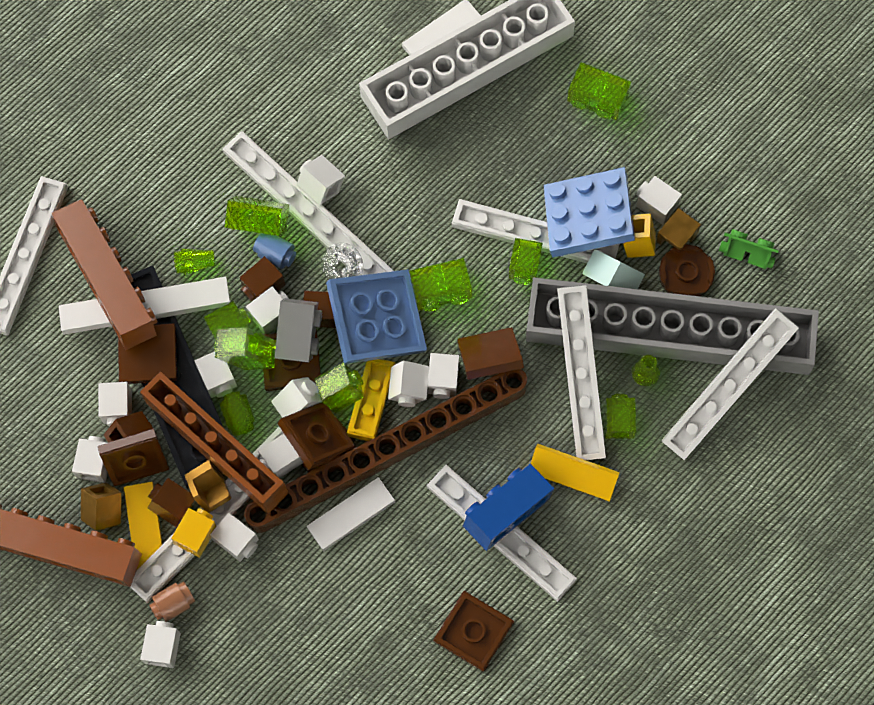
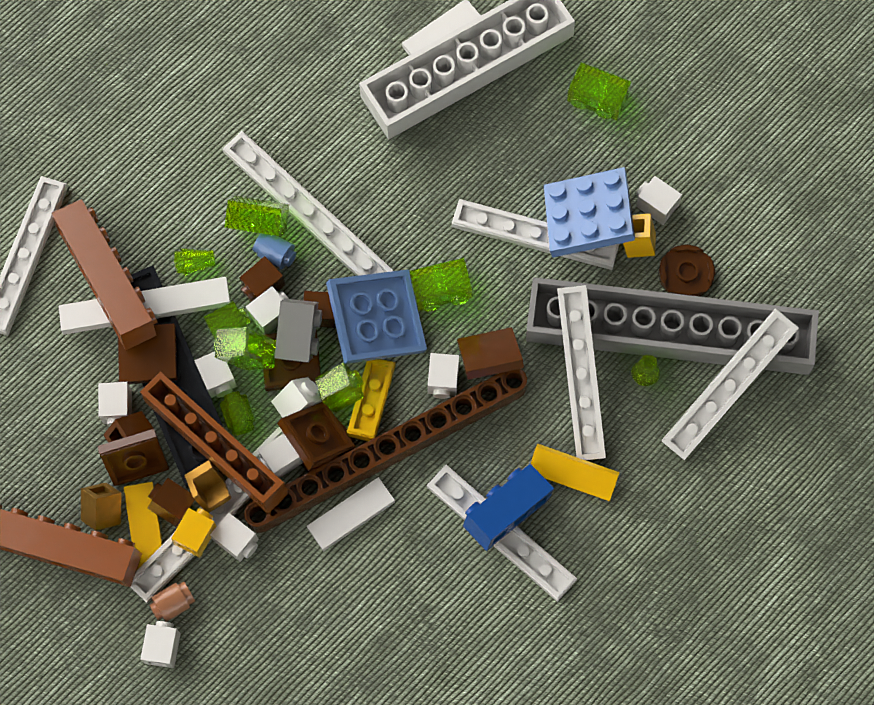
white brick [72,436,108,483] -> none
white brick [297,155,345,205] -> none
clear gear [321,243,363,281] -> none
white brick [388,360,429,407] -> none
reddish brown tile [433,591,514,673] -> none
clear neon green brick [509,238,543,285] -> none
light aqua slope [582,249,645,289] -> none
clear neon green brick [605,394,636,439] -> none
pearl gold panel [656,208,701,250] -> none
bright green hinge [719,229,779,270] -> none

